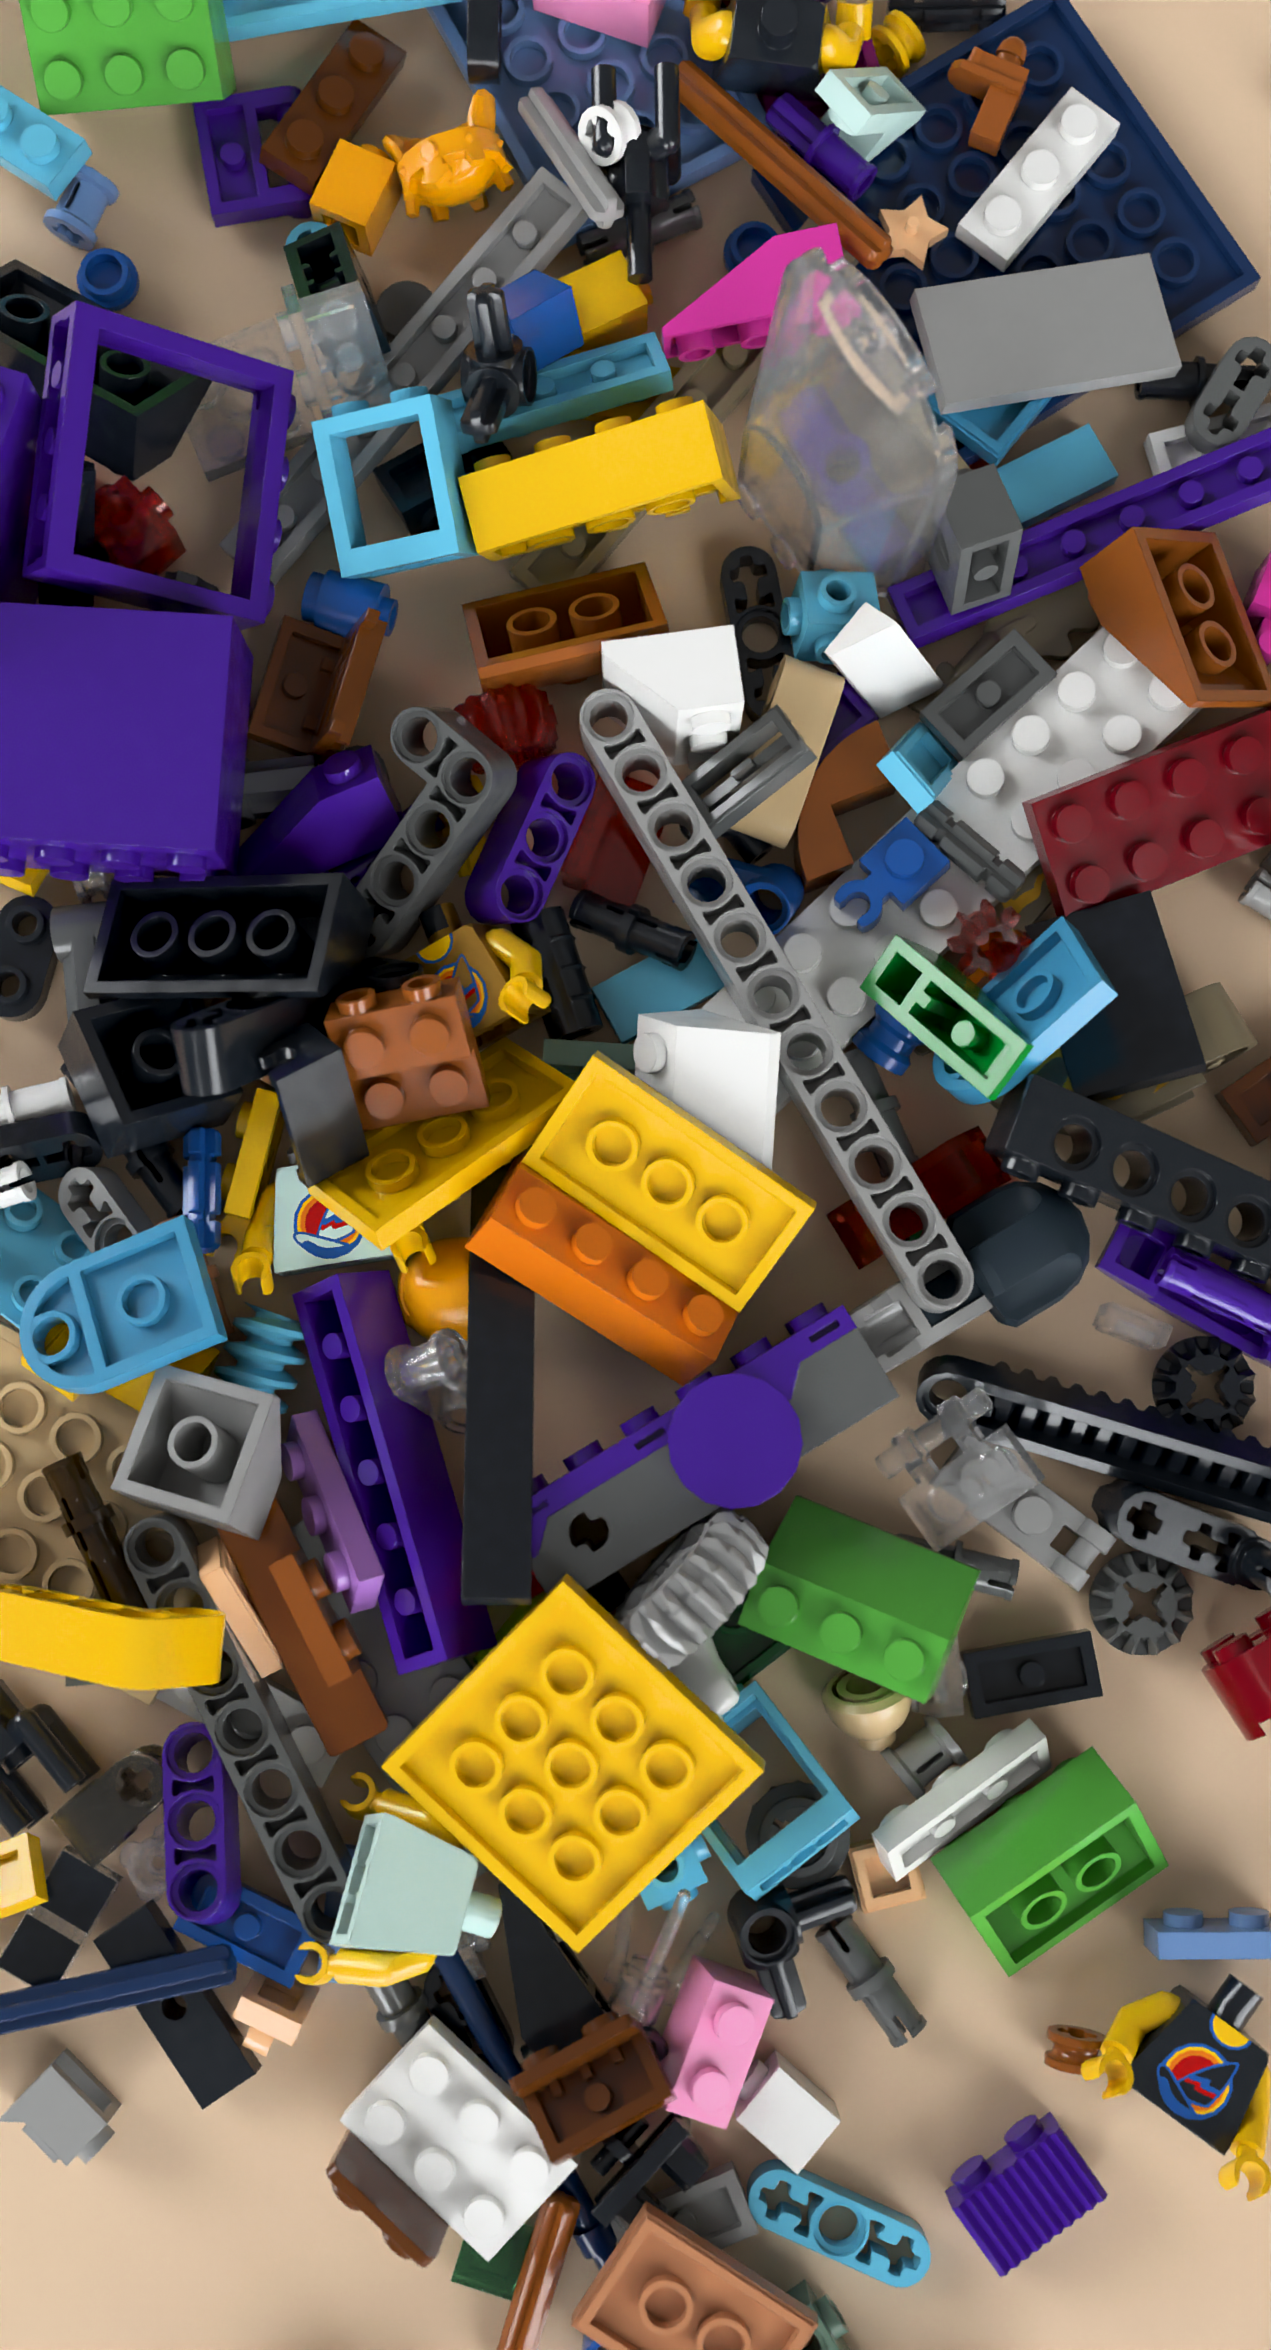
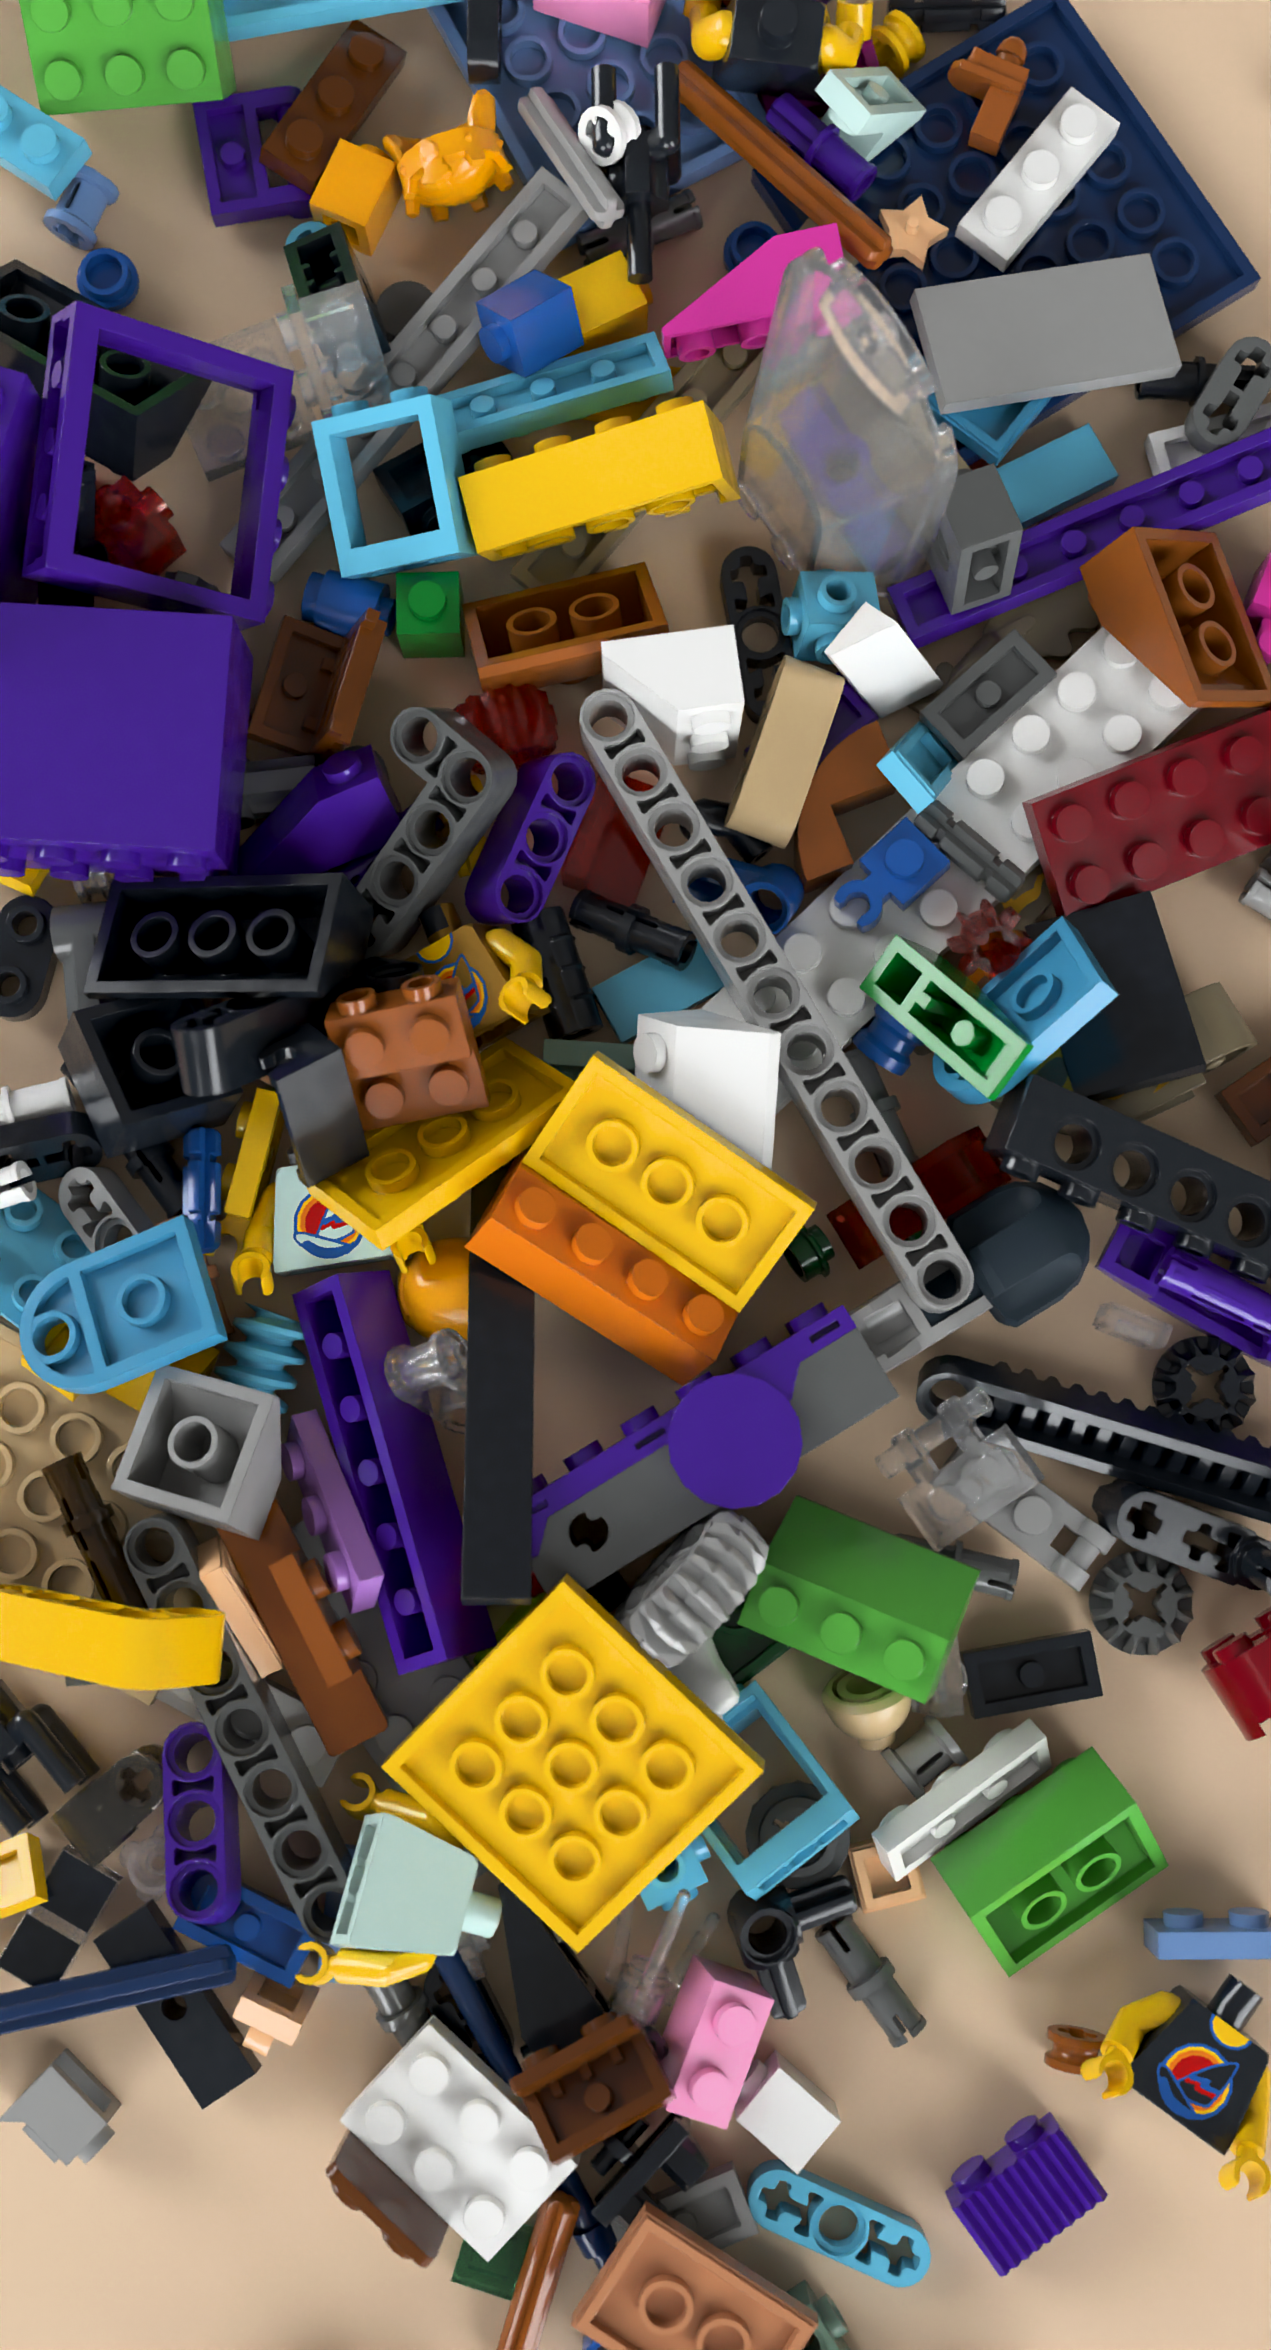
black axle [460,282,537,444] -> none
dark grey tile [681,704,818,839] -> none
none -> green brick [396,571,465,659]
none -> dark green plate [783,1224,835,1282]

